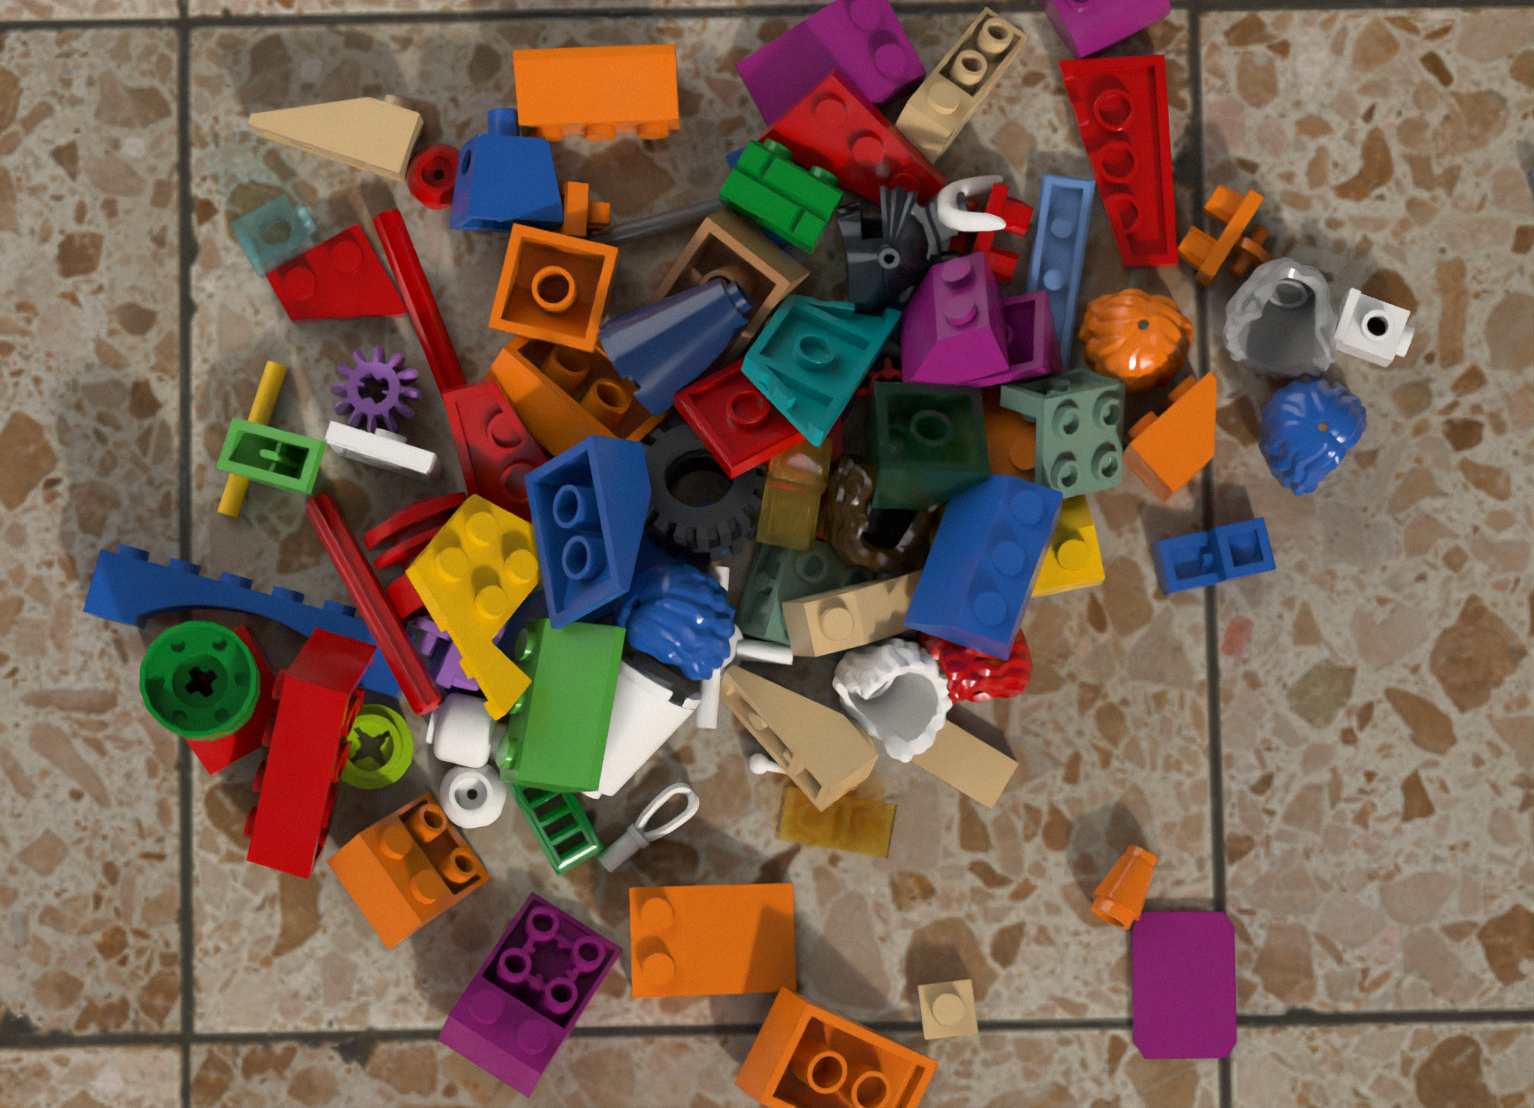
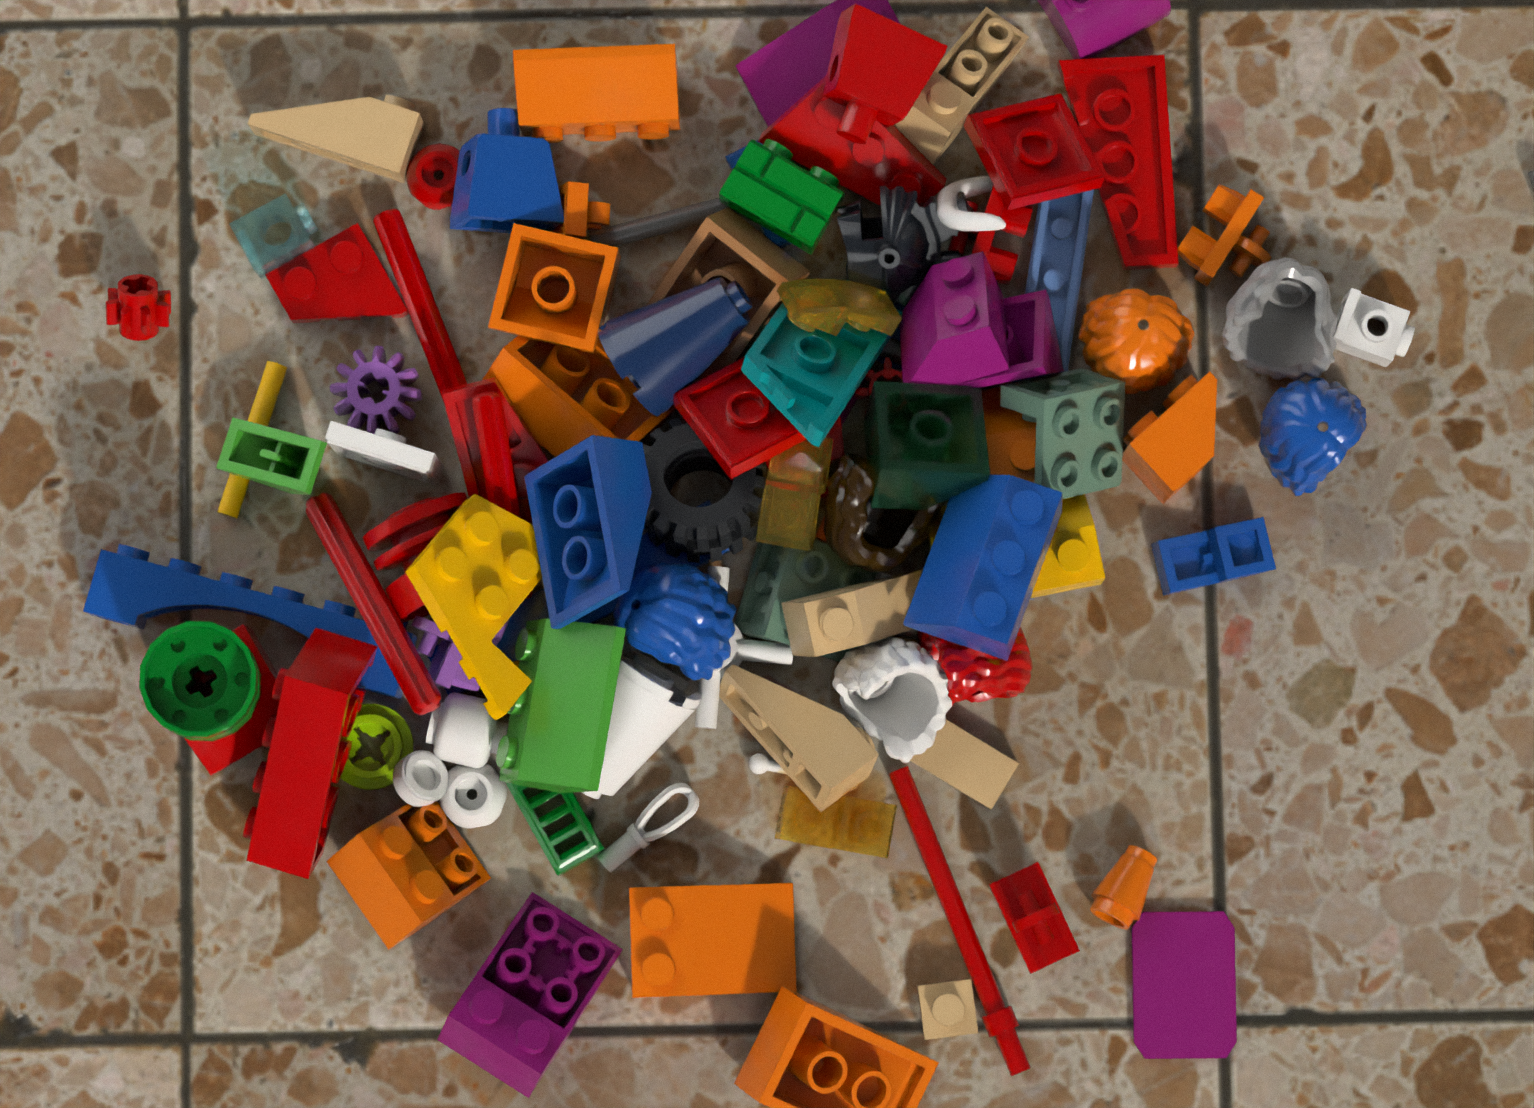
none -> red gear [105,274,171,341]
none -> white tile [393,750,449,807]
none -> red axle [472,391,533,599]
none -> clear yellow slope [777,278,902,336]
none -> red torso [823,3,948,144]
none -> red bar [888,766,1031,1076]
none -> red plate [963,93,1105,210]
none -> red hips [988,862,1080,974]

